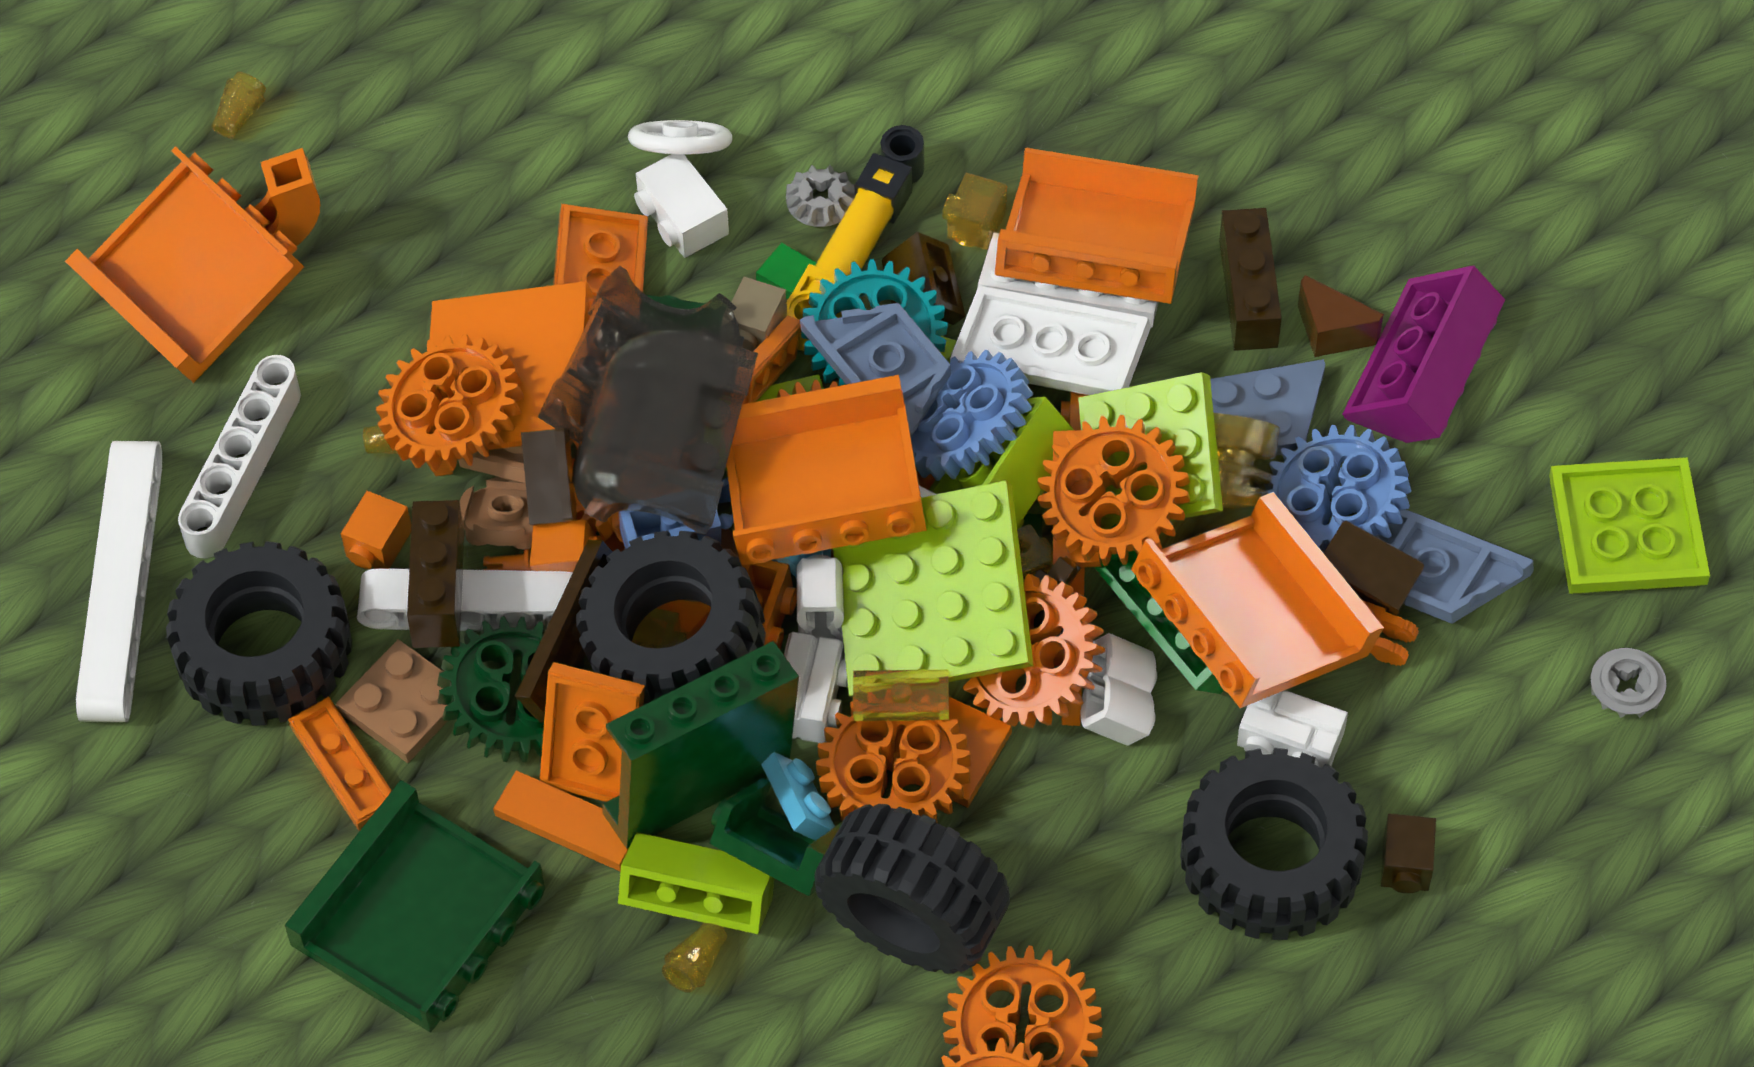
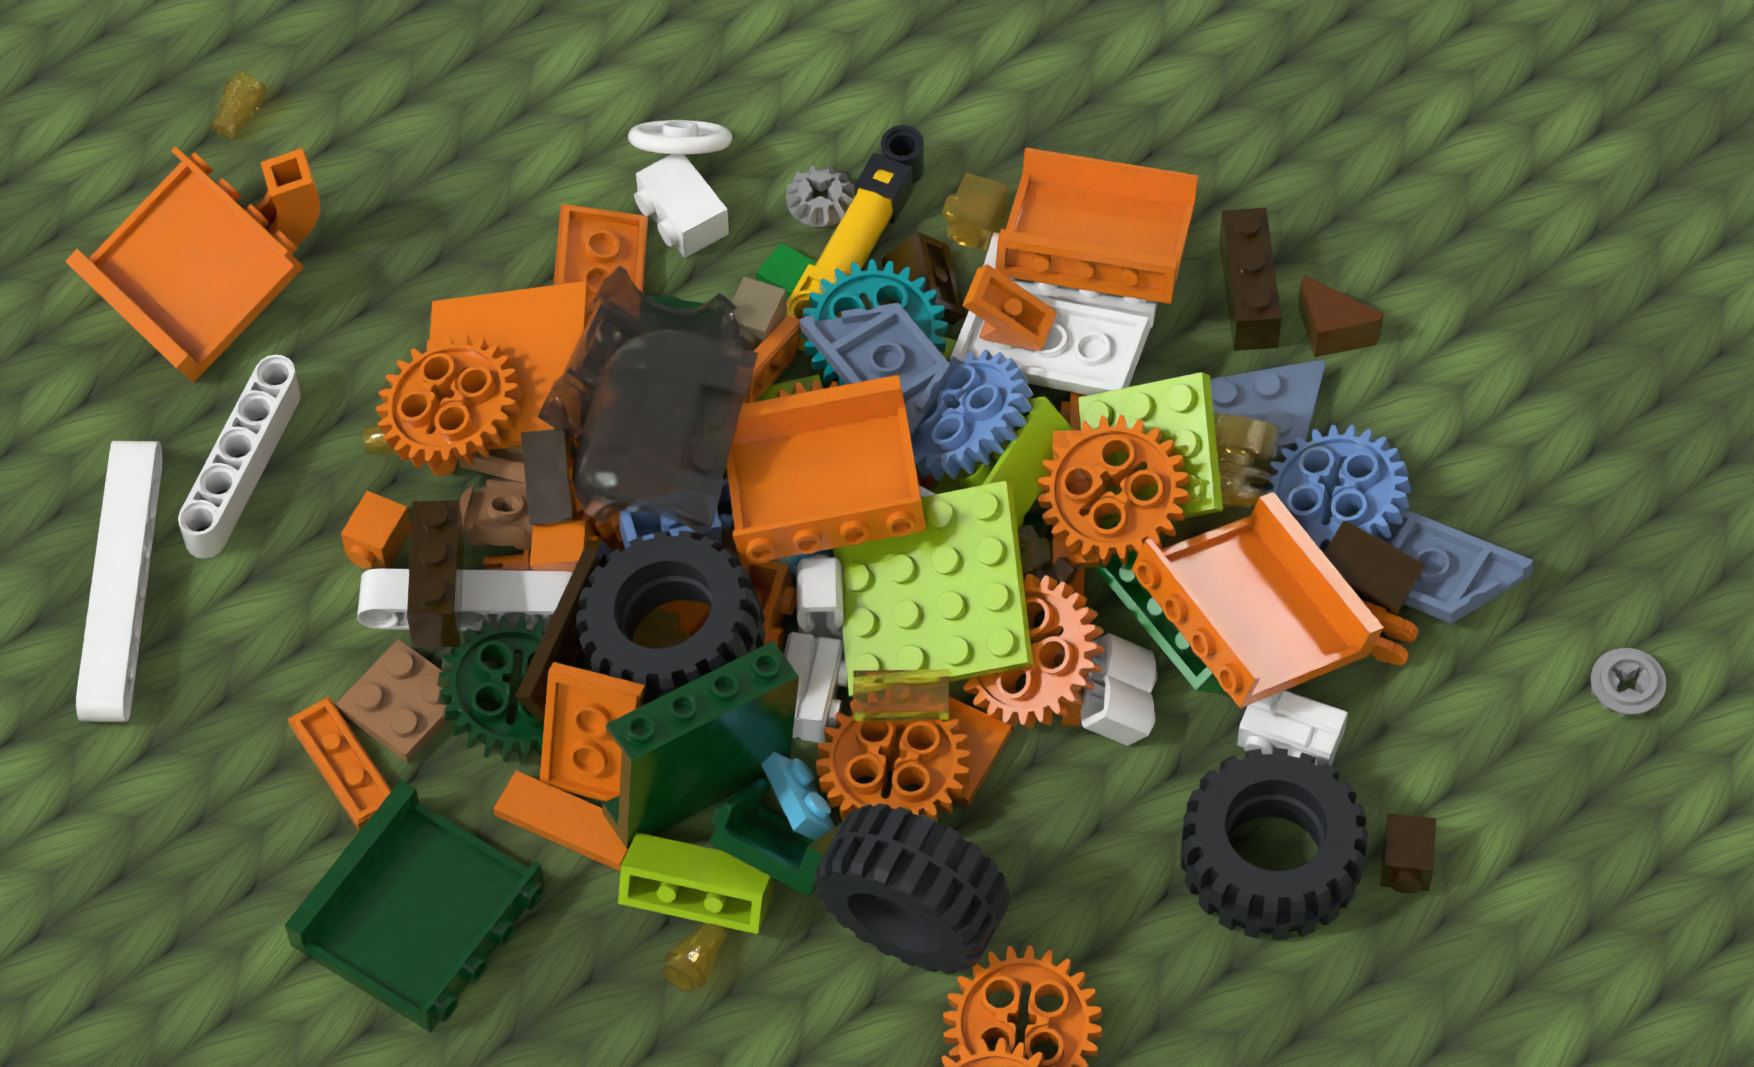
black tyre [166,541,352,726] -> none
magenta slope [1342,265,1505,443] -> none
lime plate [1549,457,1710,594] -> none
none -> orange slope [962,264,1057,351]

